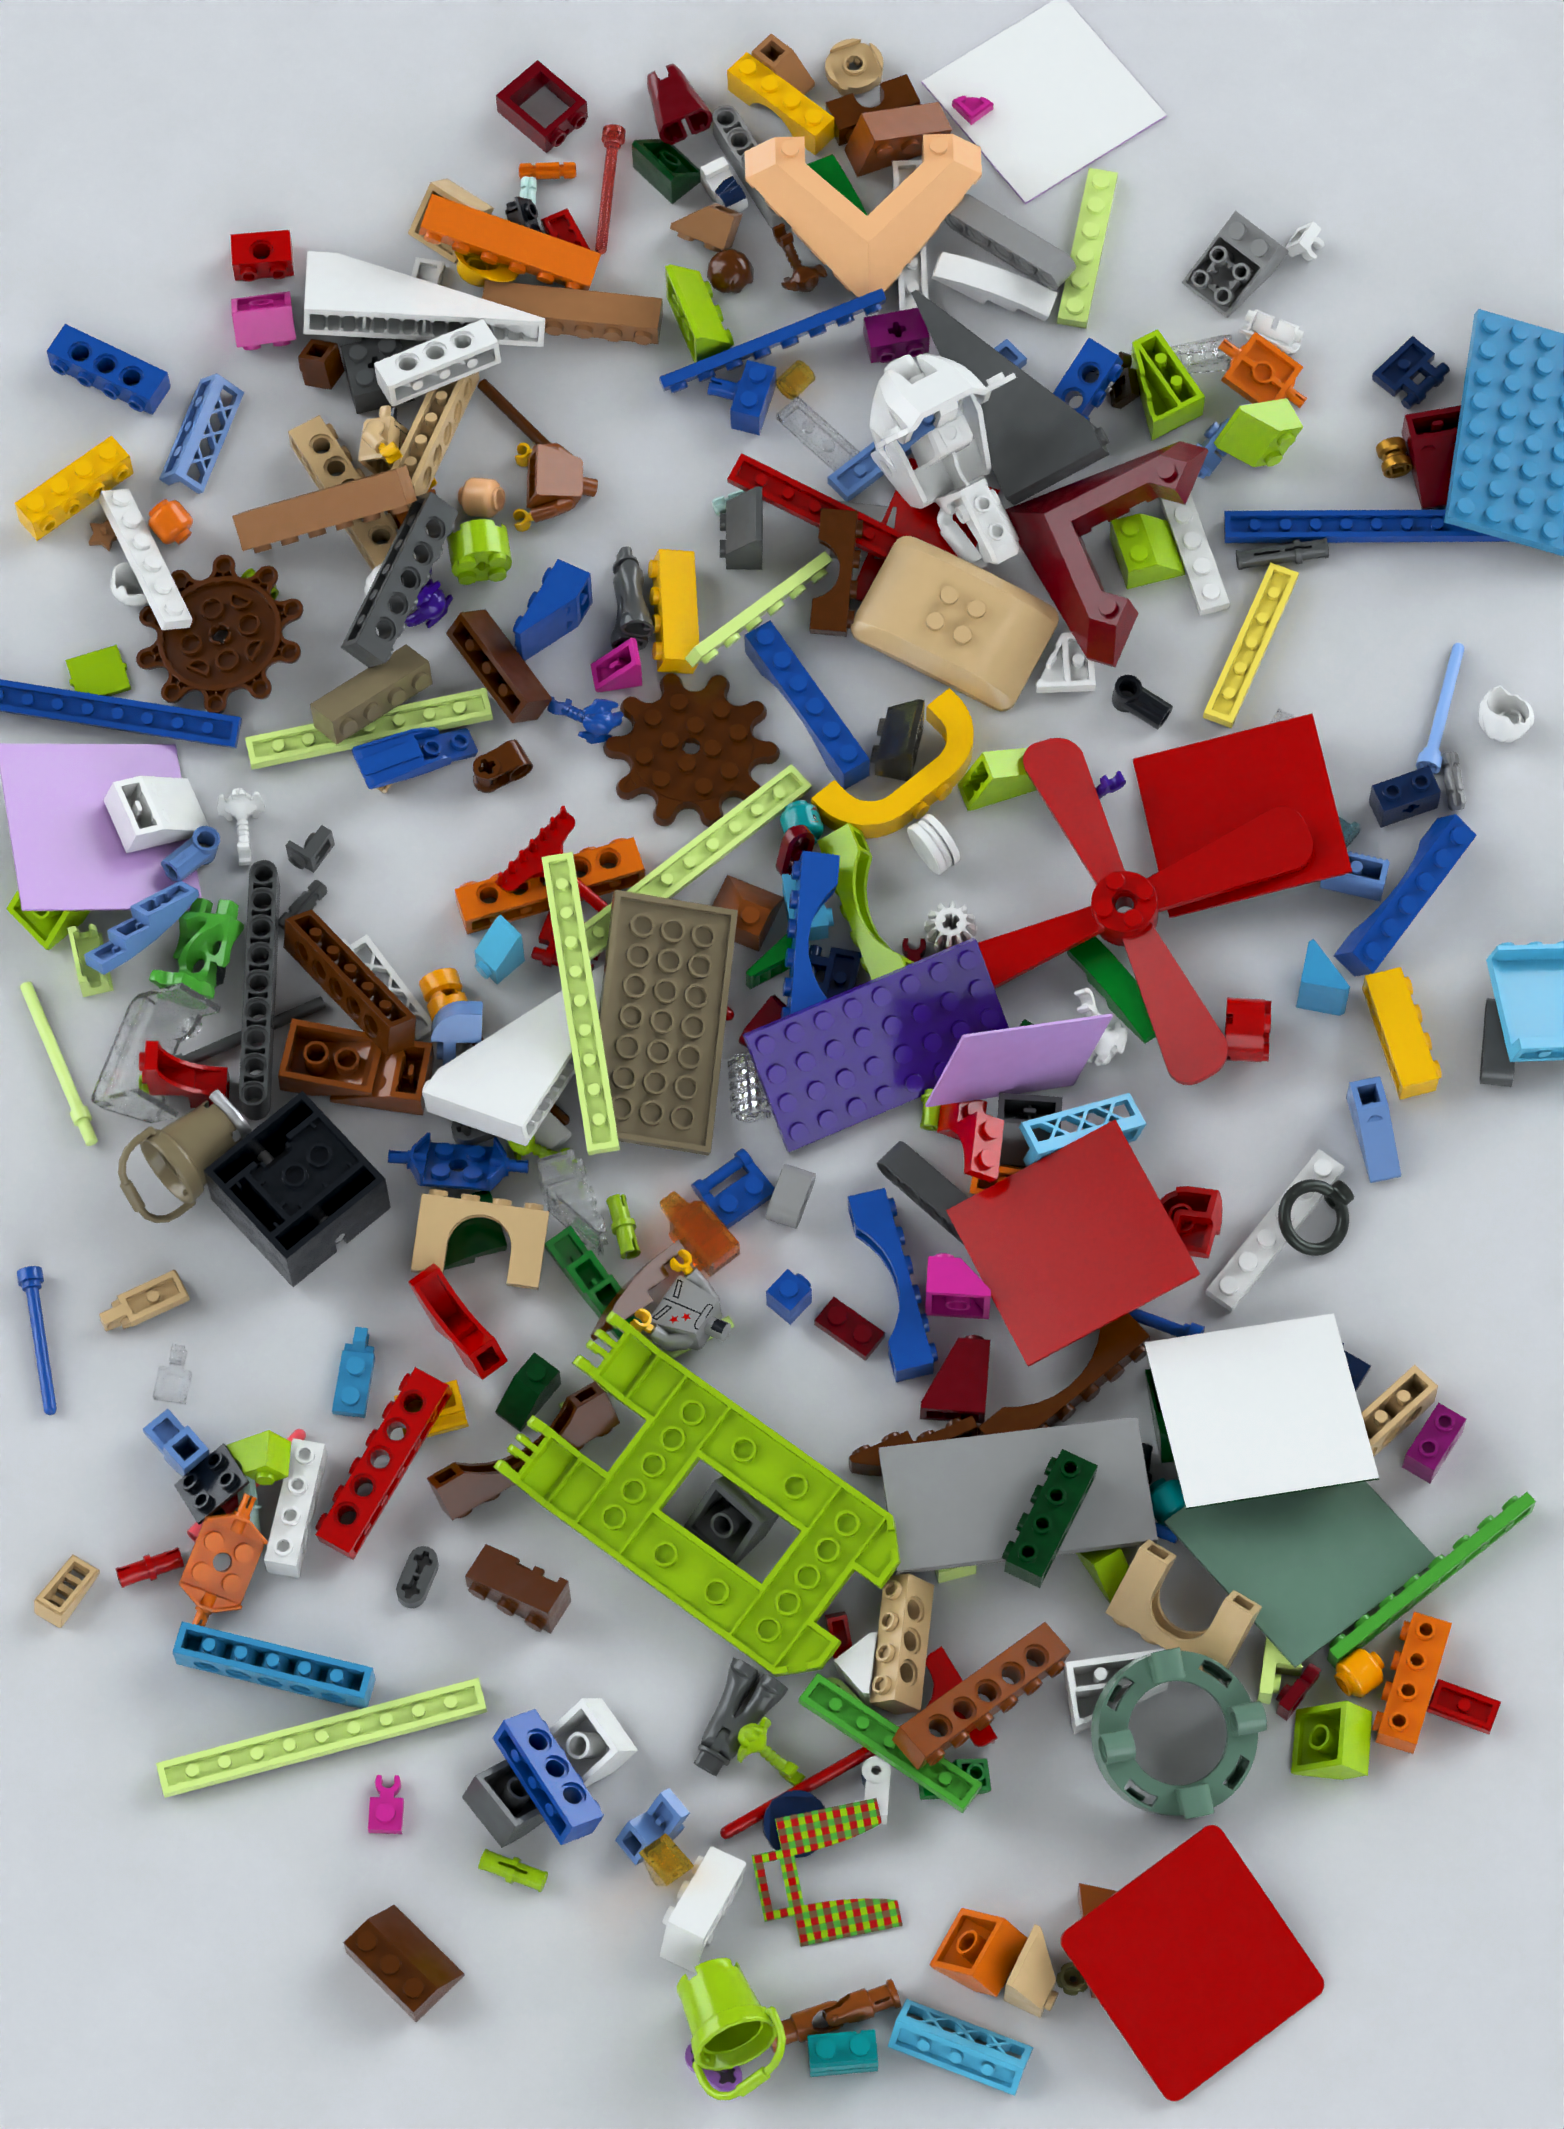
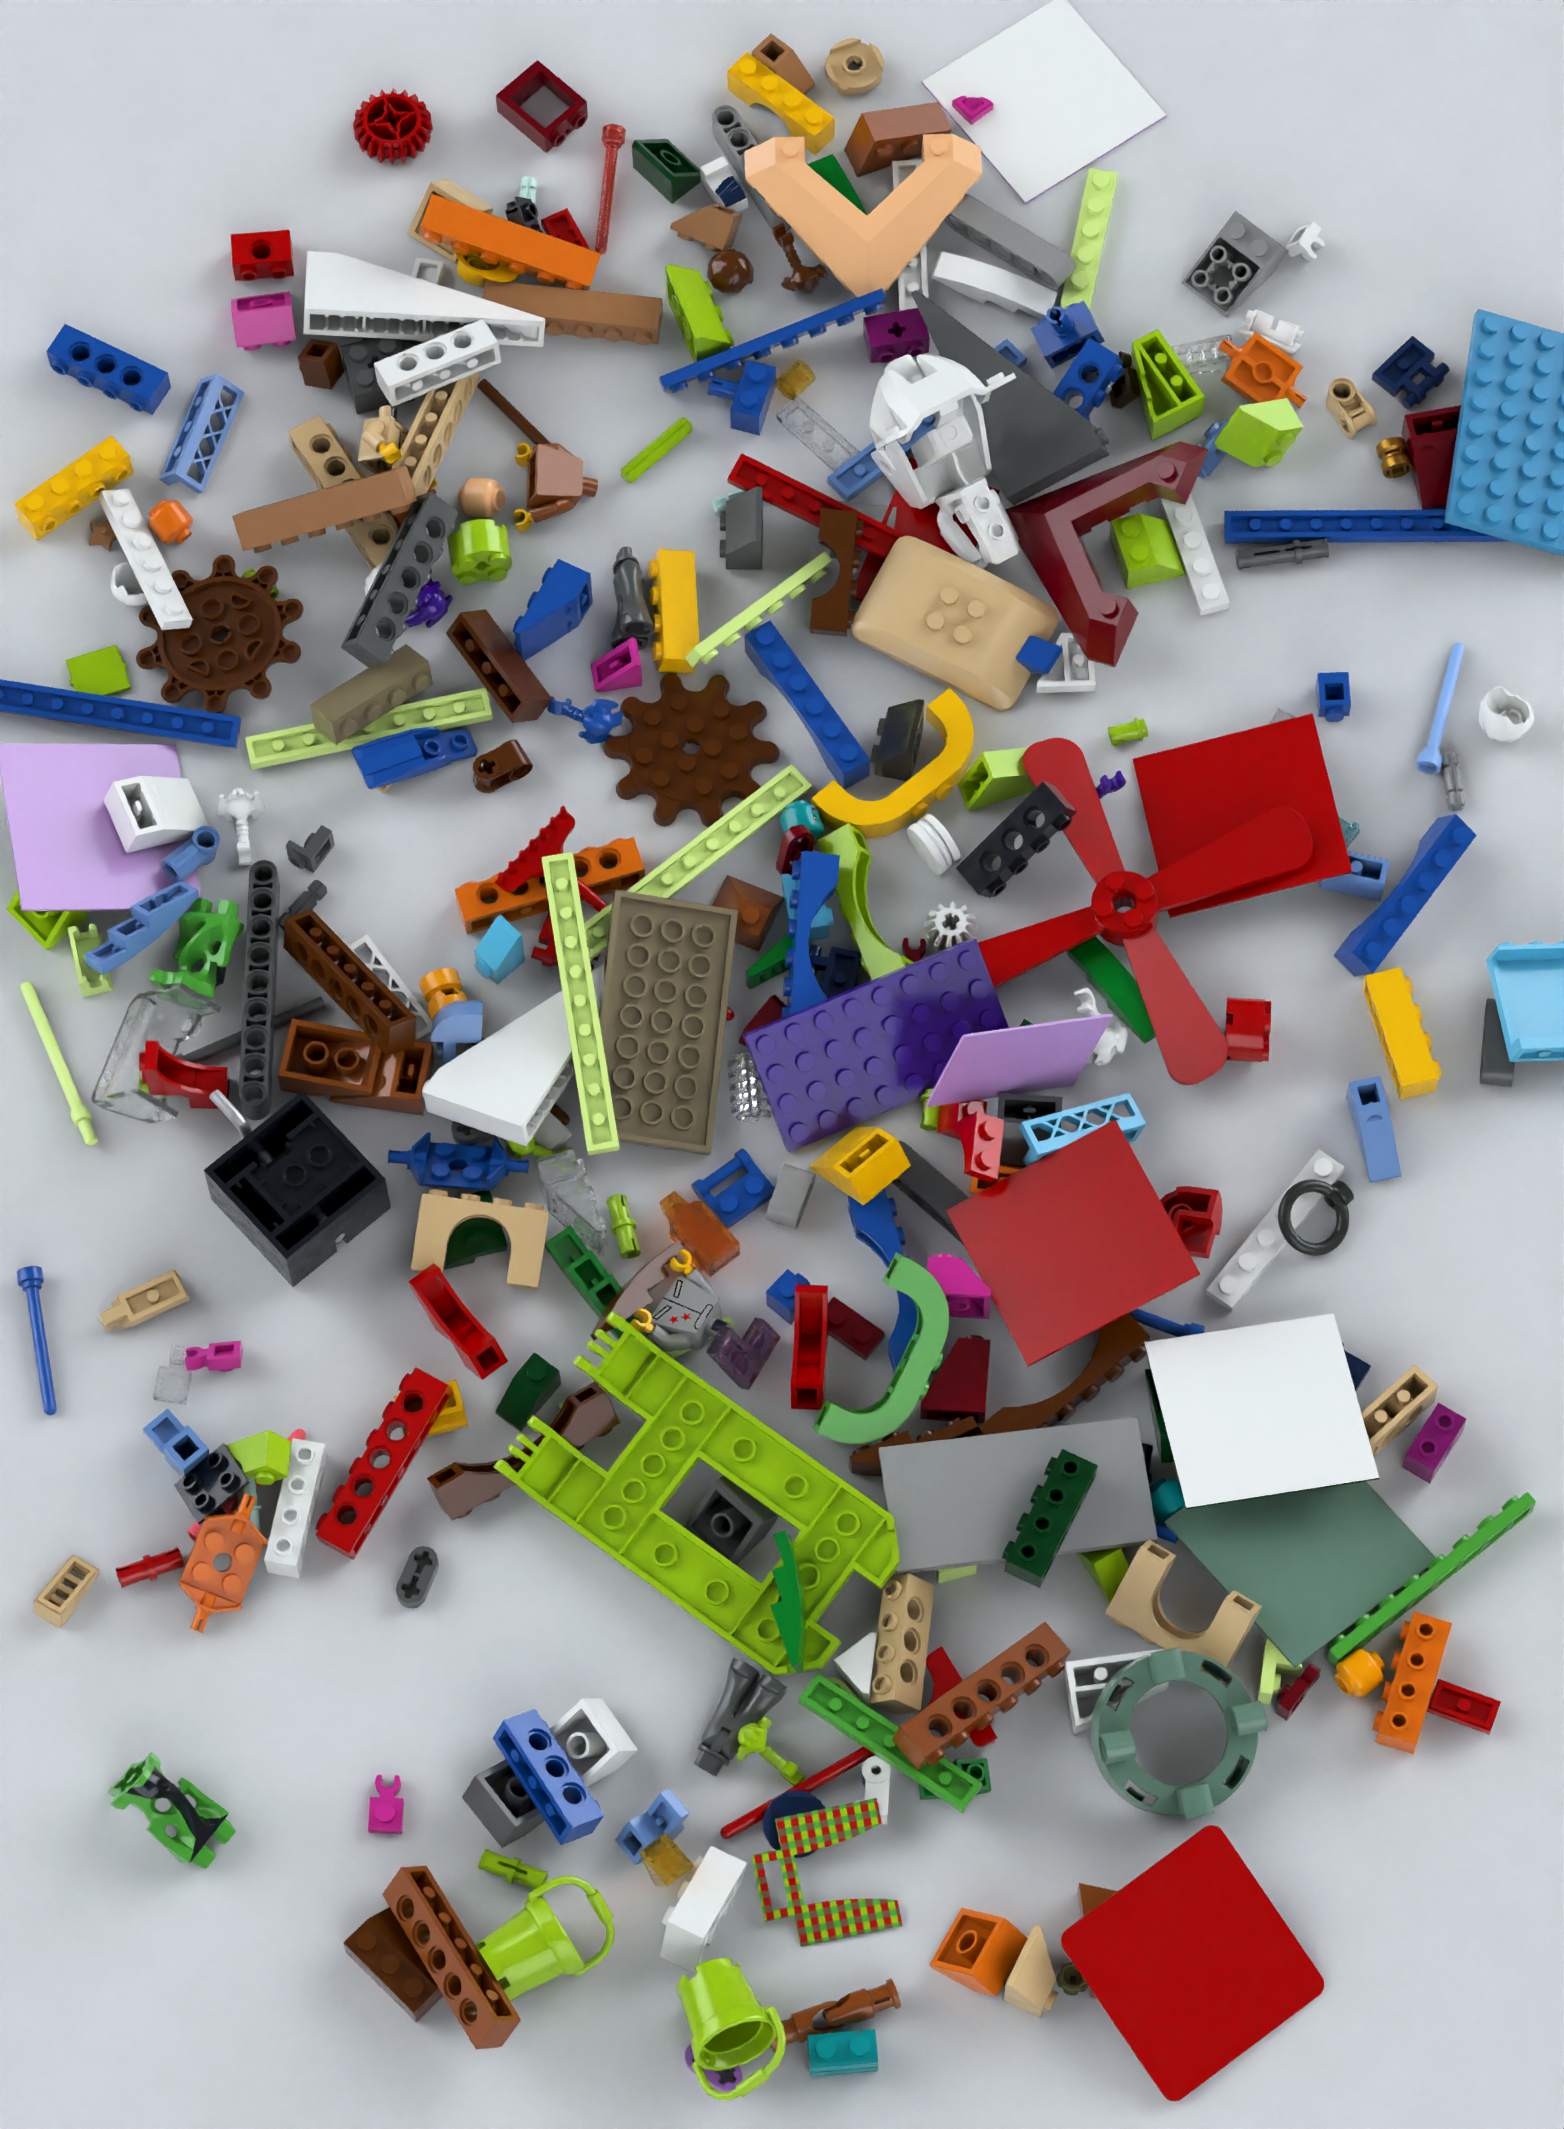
dark tan piece [118,1100,242,1223] -> none
yellowish green plate [156,1678,487,1798] -> none
dark azure brick [172,1621,376,1709] -> none
dark azure hinge [332,1327,375,1418] -> none
reddish brown wedge [465,1544,571,1634] -> none
orange axle [519,162,577,180] -> none
dark red piece [647,63,713,145] -> none
red piece [825,1611,852,1659] -> none
reddish brown arch [826,74,920,146] -> none
medium azure fence [888,1999,1033,2096] -> none
black piece [1112,675,1173,730] -> none
light yellow plate [1203,562,1299,729] -> none
lime slope [1291,1700,1373,1780] -> none
dark azure slope [1296,939,1350,1016] -> none
dark blue brick [1369,766,1441,828] -> none
none -> bright green hips [108,1752,236,1869]
none -> dark pink plate [185,1340,243,1372]
none -> red gear [353,88,433,165]
none -> dark orange brick [382,1866,521,2050]
none -> lime piece [475,1876,615,2002]
none -> lime axle [621,417,693,483]
none -> clear purple plate [706,1317,781,1390]
none -> green slope [770,1530,806,1673]
none -> red arch [791,1284,829,1410]
none -> yellow slope [809,1127,911,1206]
none -> bright green arch [812,1252,949,1444]
none -> black brick [956,781,1077,898]
none -> blue slope [1016,636,1063,674]
none -> blue brick [1030,301,1105,369]
none -> lime pin [1108,717,1148,746]
none -> blue brick [1315,672,1351,722]
none -> tan piece [1326,377,1377,438]

